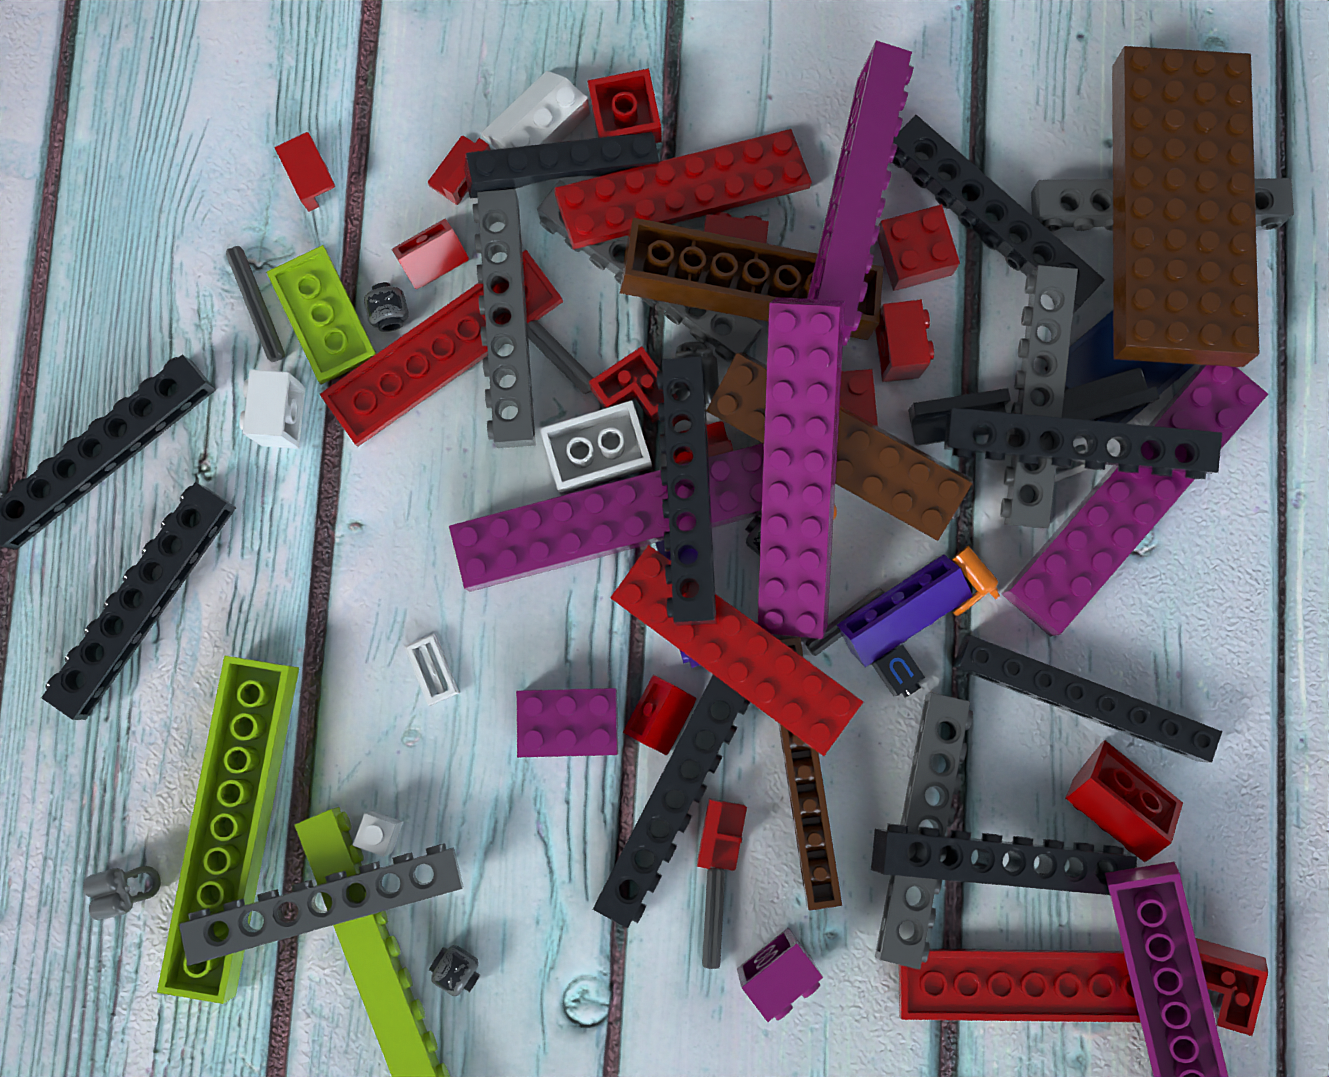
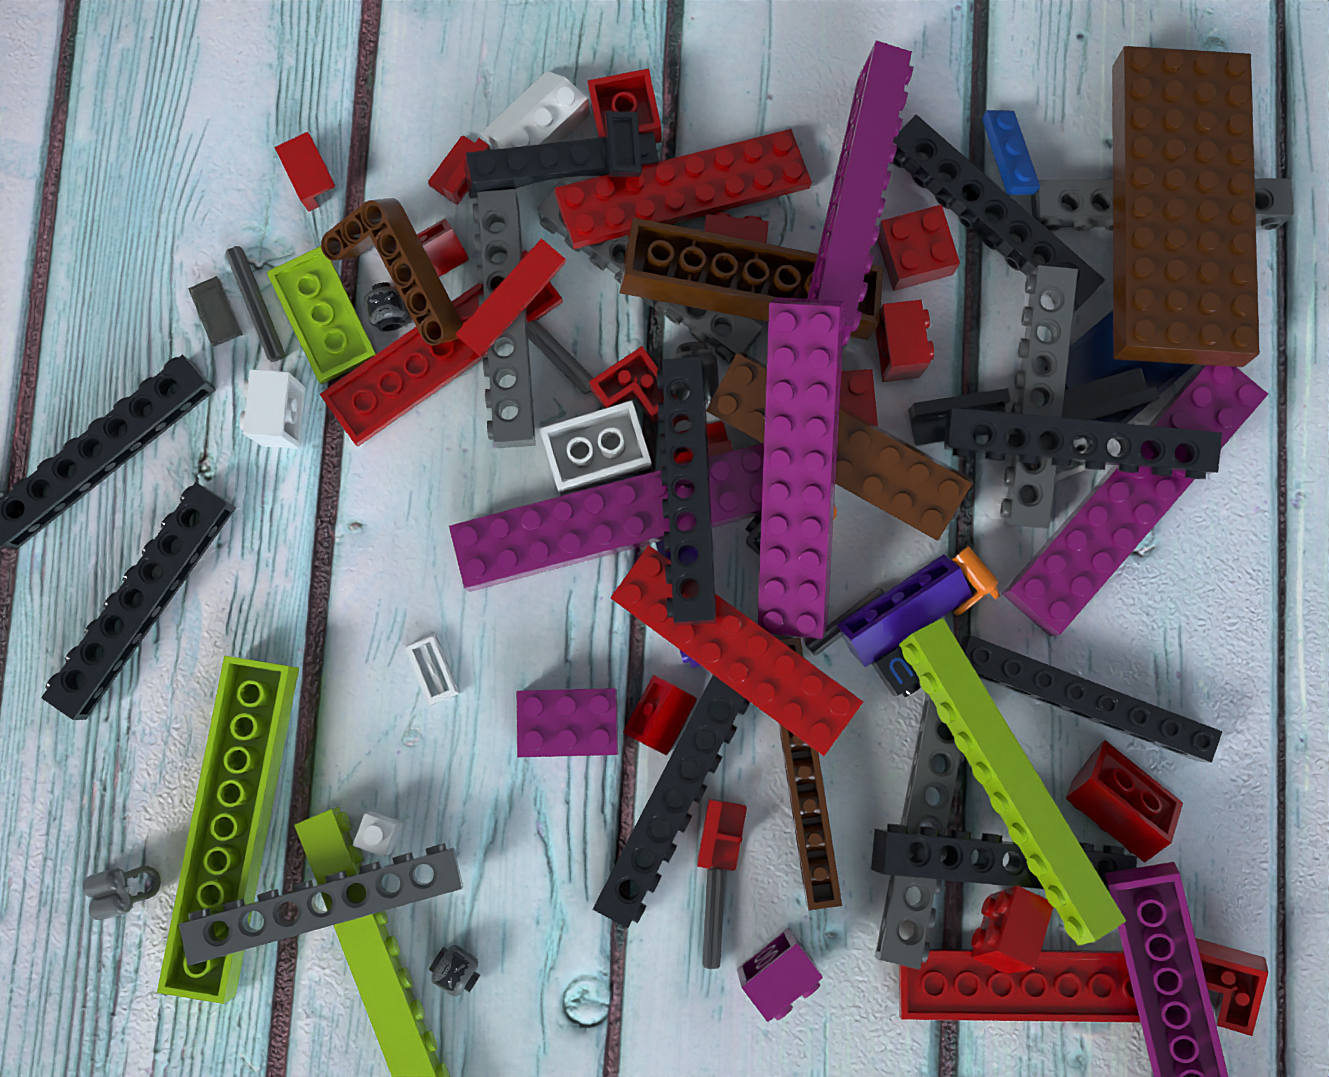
none -> clear smoke tile [188,276,243,347]
none -> reddish brown beam [321,198,463,345]
none -> red tile [455,238,566,357]
none -> black tile [604,111,642,177]
none -> lime brick [899,618,1126,946]
none -> red brick [971,885,1054,974]
none -> blue plate [982,110,1041,195]

